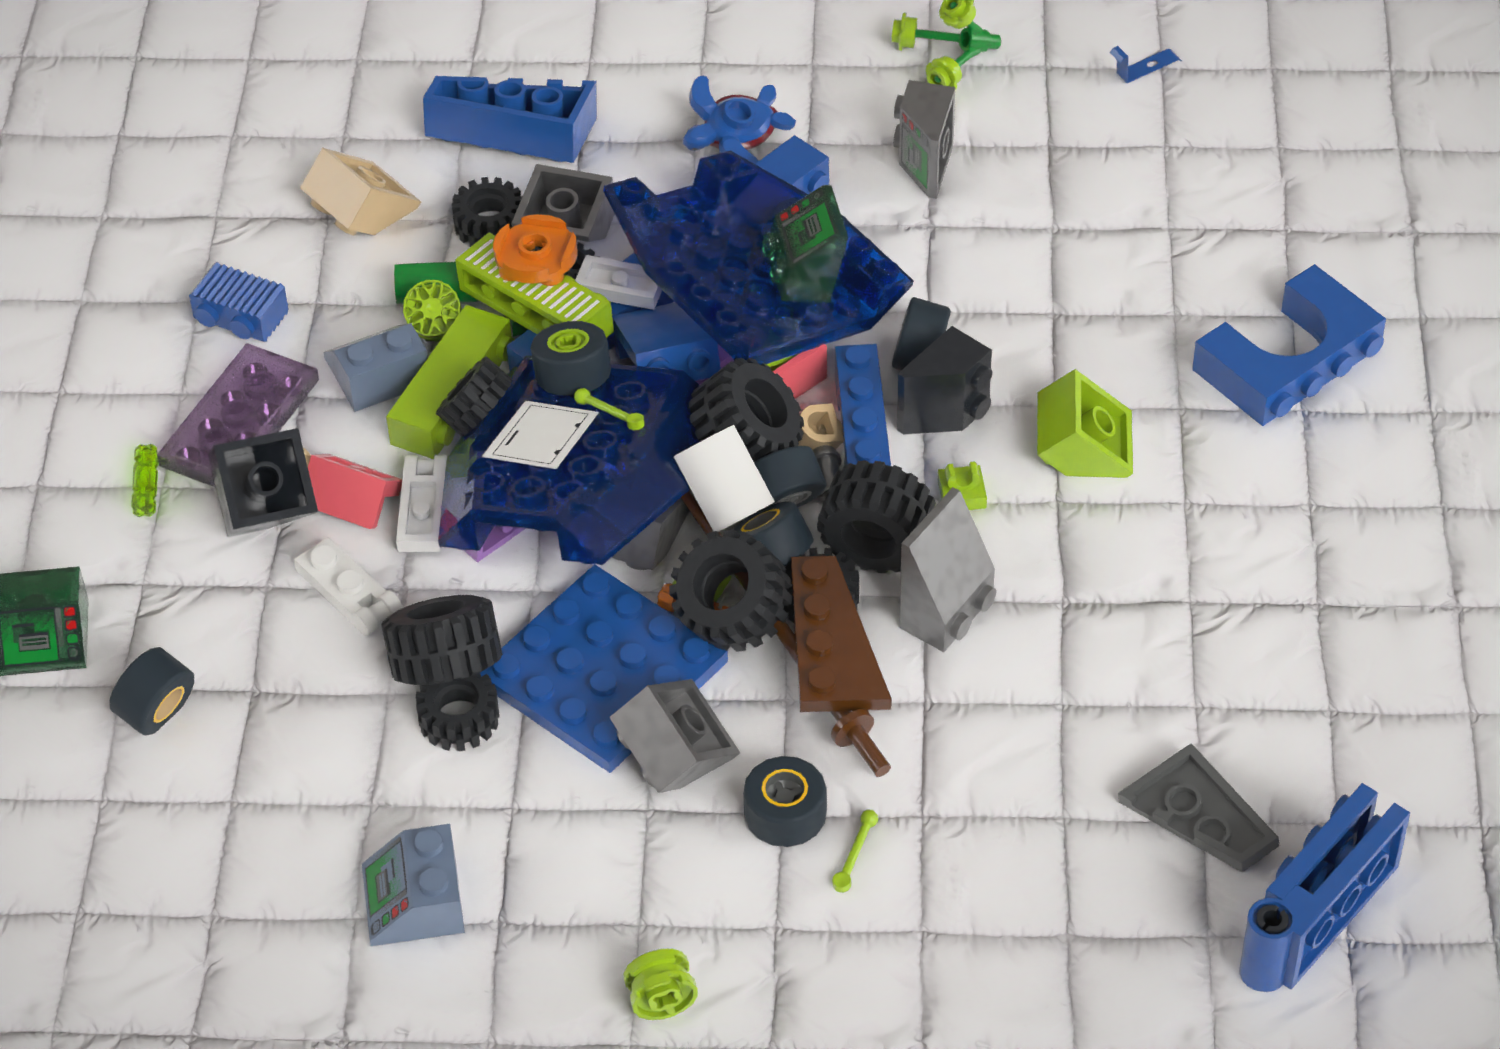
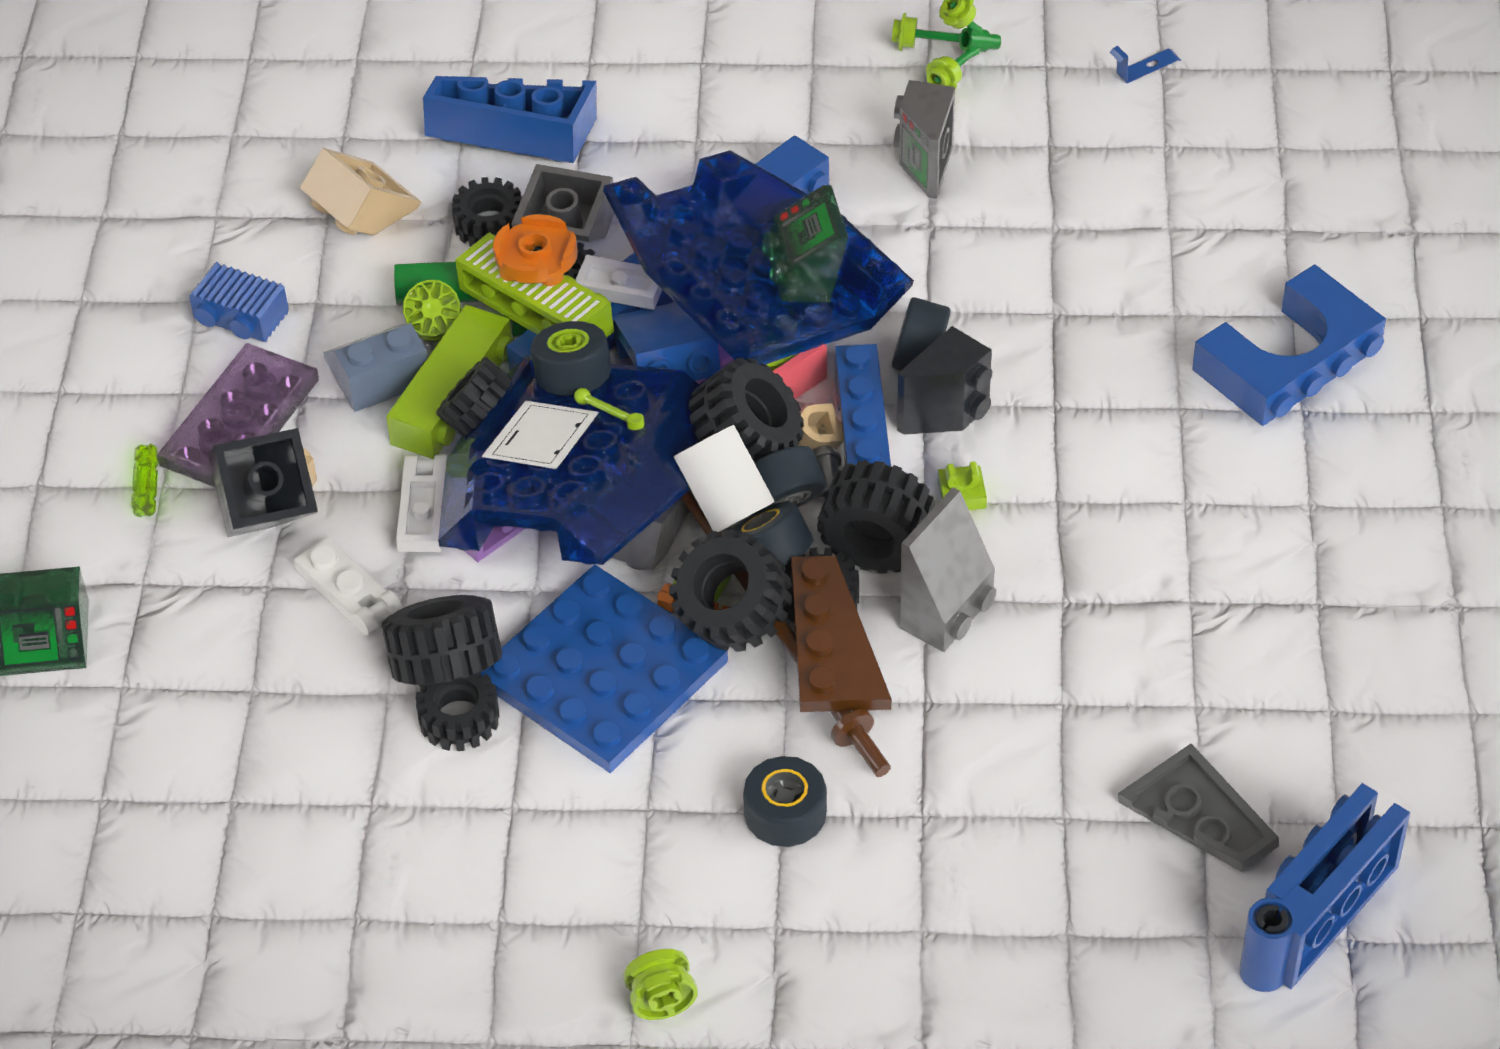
black wheel [109,647,194,736] -> none
coral panel [308,454,402,529] -> none
sand blue slope [362,824,465,946] -> none
flat silver slope [609,679,740,793] -> none
blue animal [683,76,796,169] -> none
lime hinge [832,809,878,893] -> none
lime slope [1037,369,1133,478] -> none

